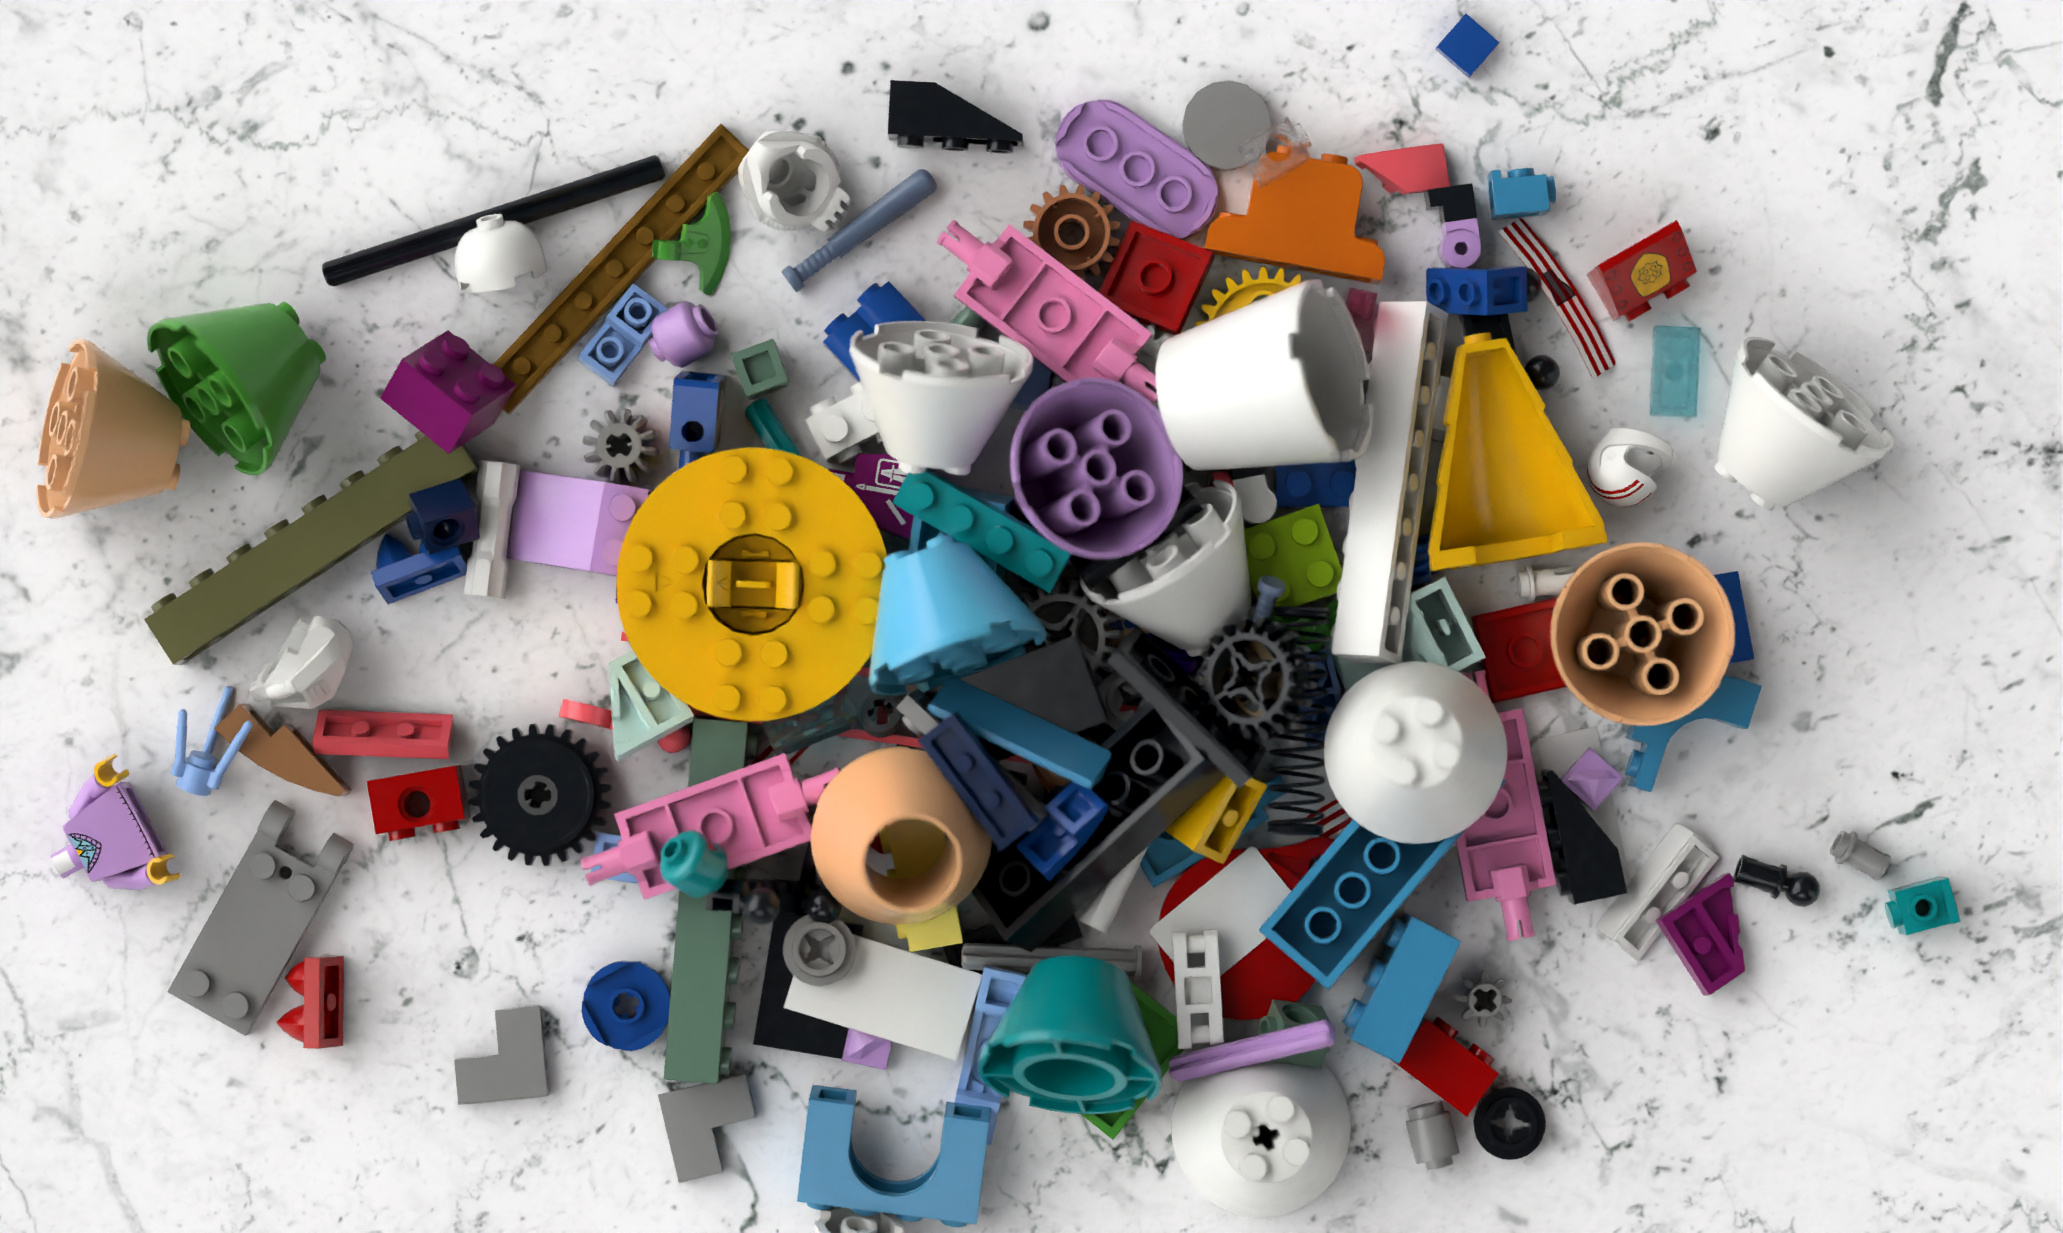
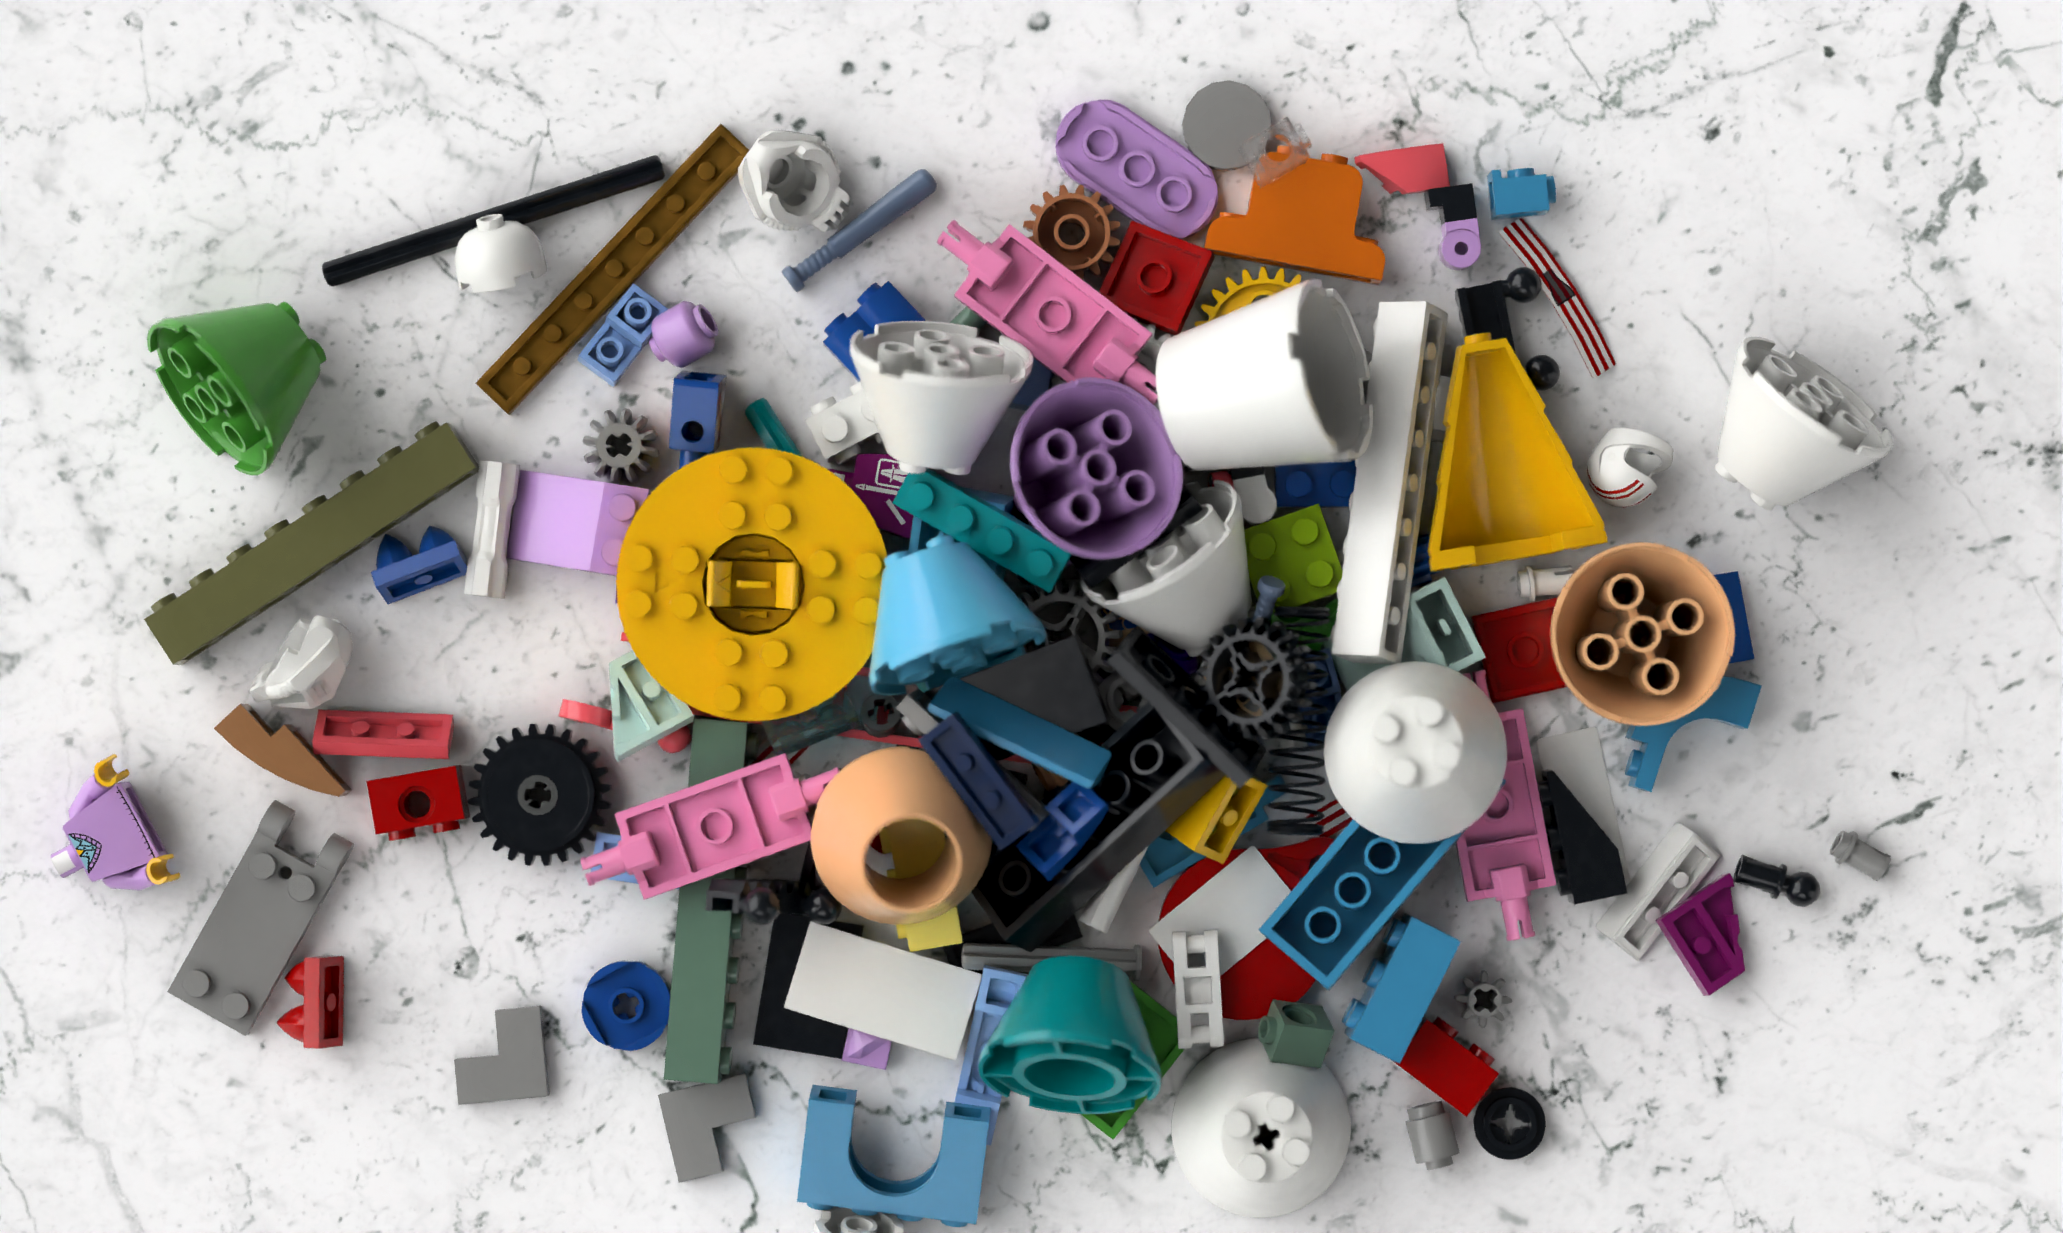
light nougat cone [36,339,190,519] -> none
light blue plant [170,686,253,796] -> none
magenta brick [380,330,517,454] -> none
dark blue brick [406,478,480,555] -> none
bright green piece [652,192,731,295] -> none
teal head [660,830,728,898] -> none
sand green brick [730,339,791,401] -> none
light grey gear [783,915,855,986] -> none
black slope [888,80,1023,154] -> none
lavender axle [1169,1020,1336,1082] -> none
clear pink piece [1343,287,1377,329] -> none
blue bracket [1426,266,1528,316] -> none
blue tile [1436,14,1500,78] -> none
lavender tile [1560,747,1624,811] -> none
red slope [1586,220,1697,322] -> none
clear light blue plate [1649,325,1701,418] -> none
teal brick [1885,876,1961,935] -> none

